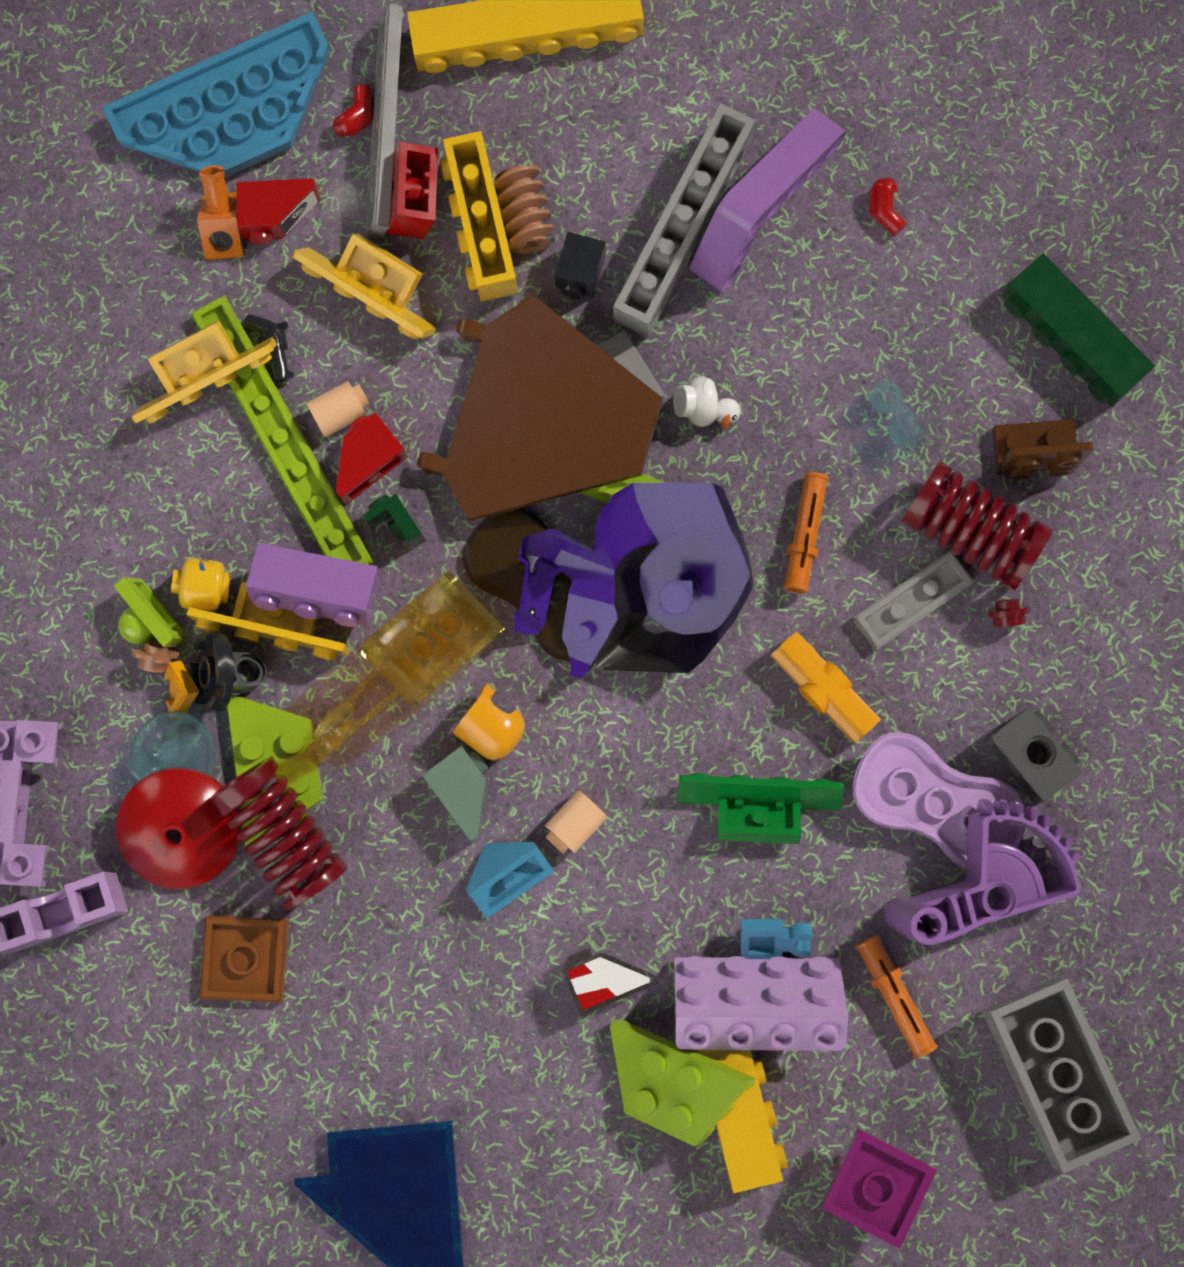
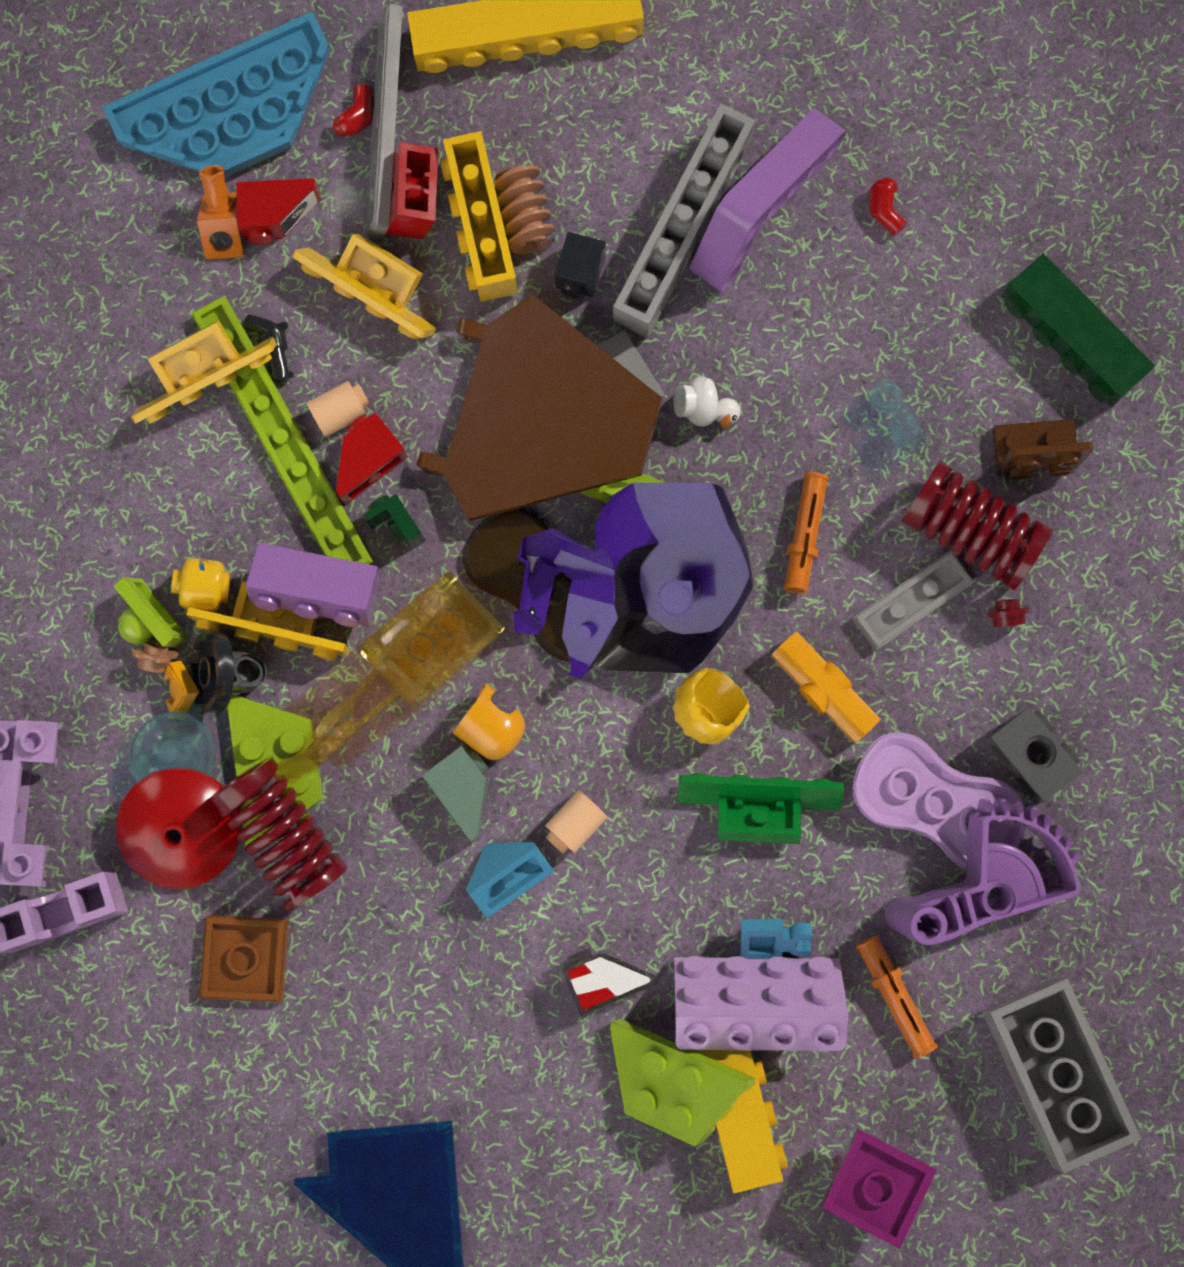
none -> yellow hair [672,668,750,745]

